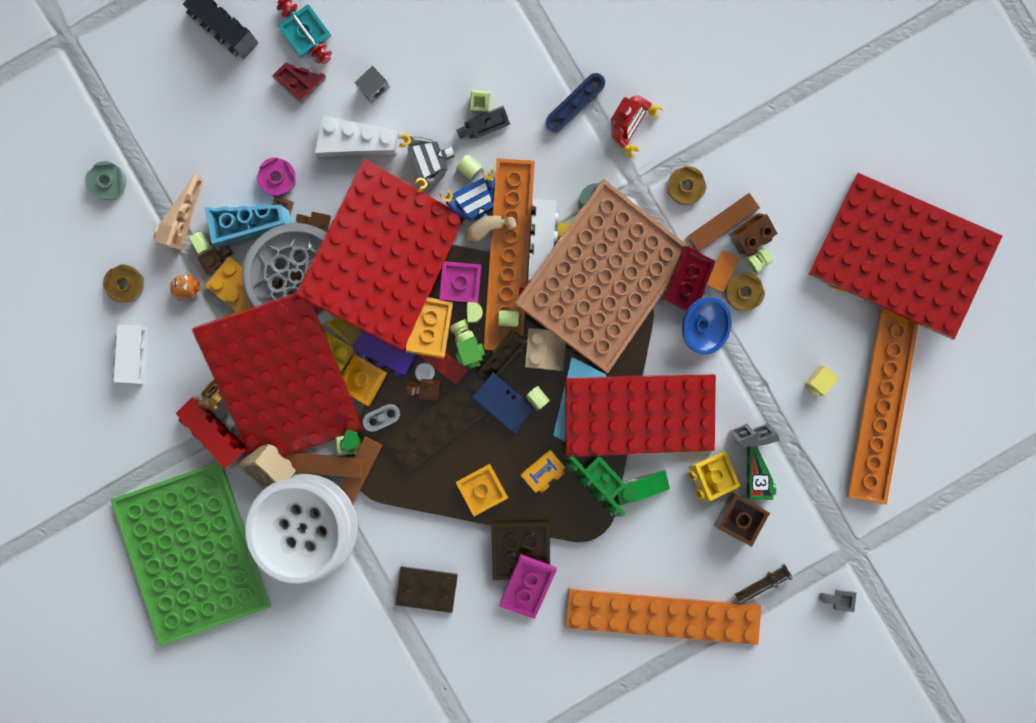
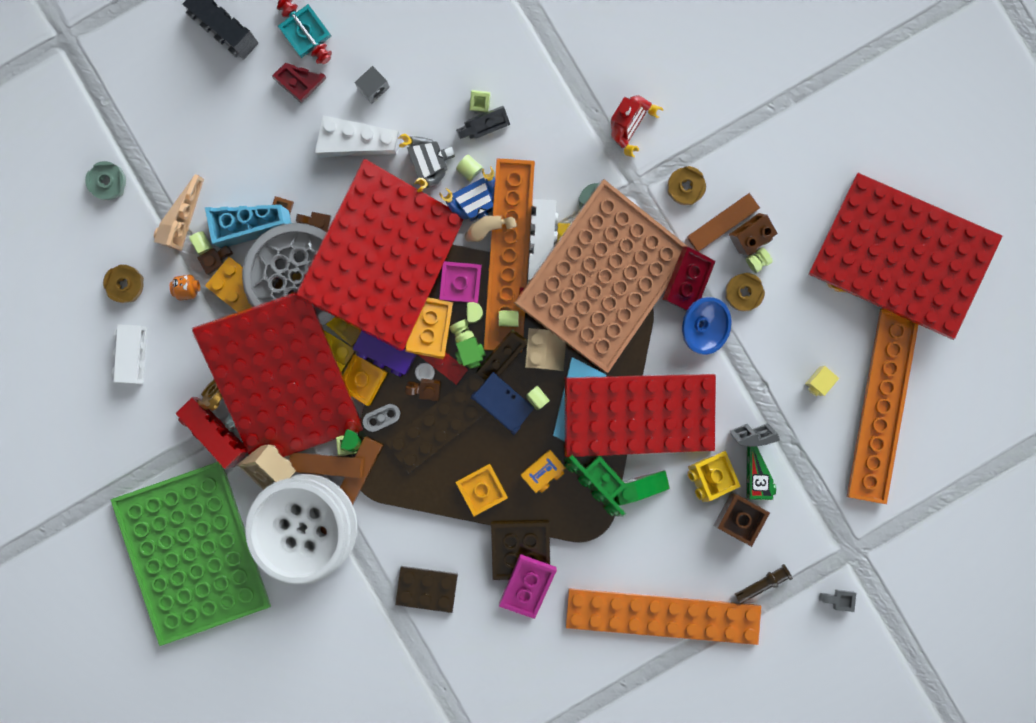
dark pink plate [257,157,296,197] -> none
dark blue plate [545,73,605,133] -> none
orange tile [706,250,740,293] -> none

